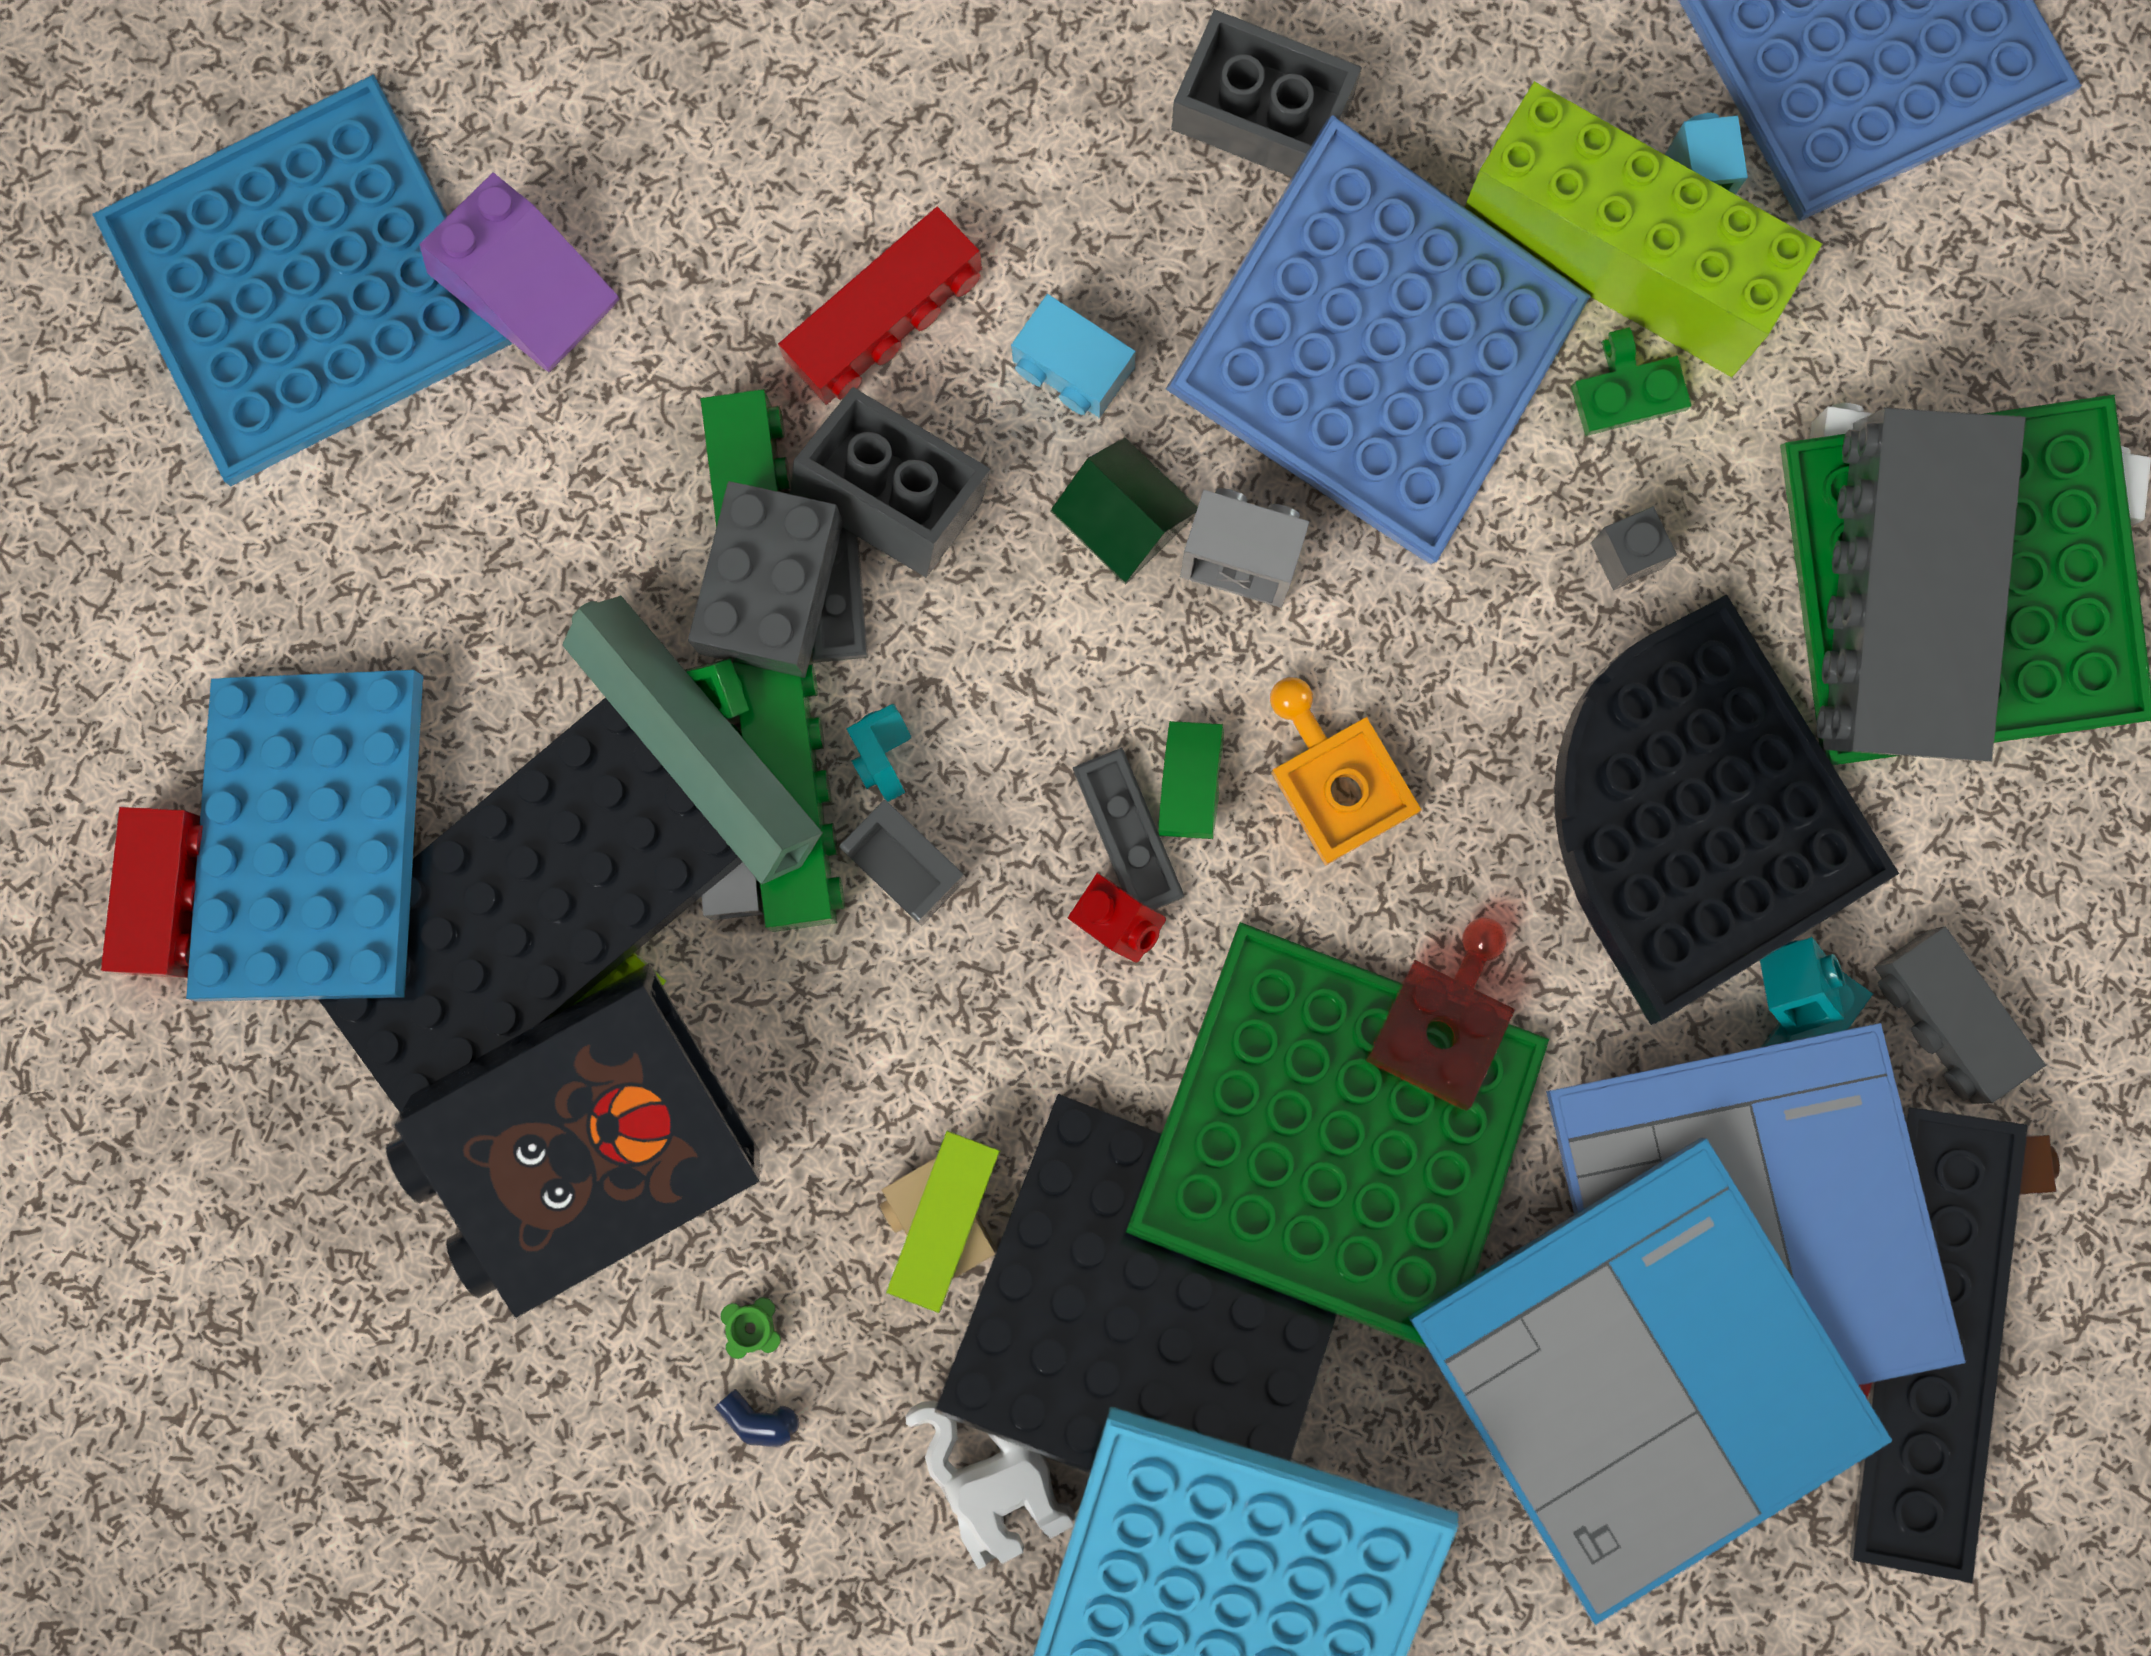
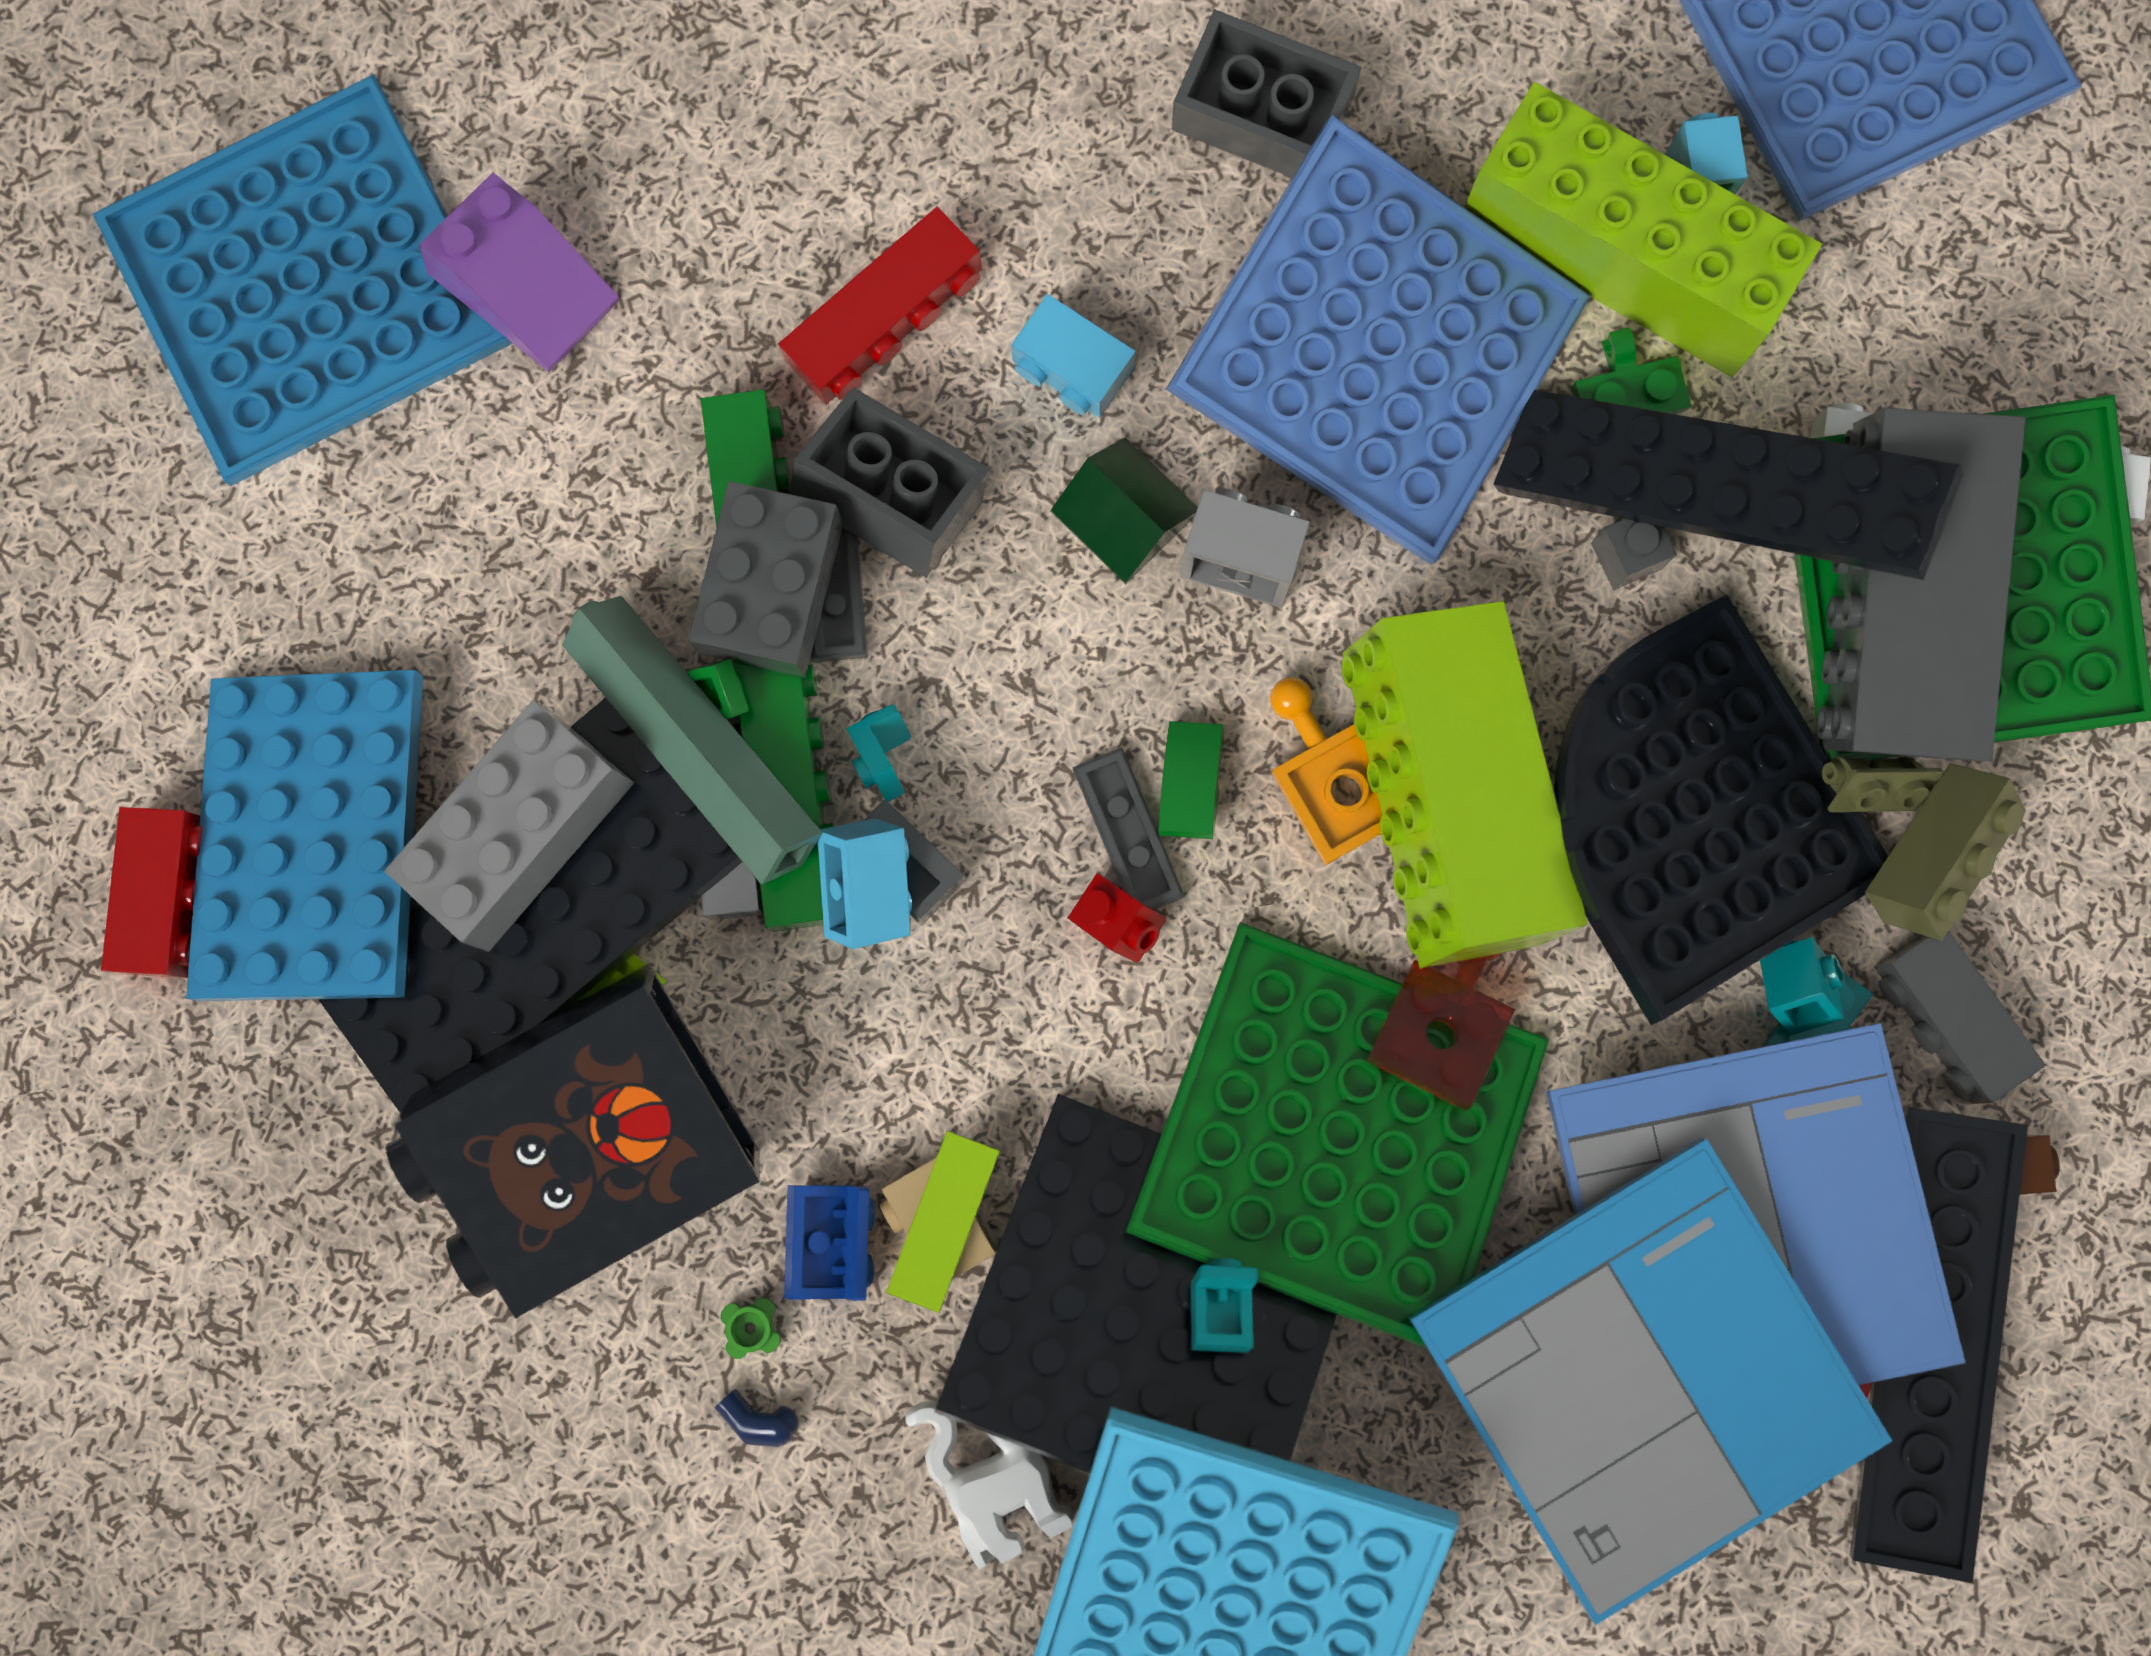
none -> light grey brick [384,700,634,952]
none -> blue bracket [784,1185,875,1301]
none -> medium azure brick [818,818,912,949]
none -> teal bracket [1191,1259,1258,1353]
none -> lime brick [1341,601,1588,968]
none -> black plate [1493,390,1963,580]
none -> olive hinge [1822,757,1944,812]
none -> olive brick [1865,763,2026,941]

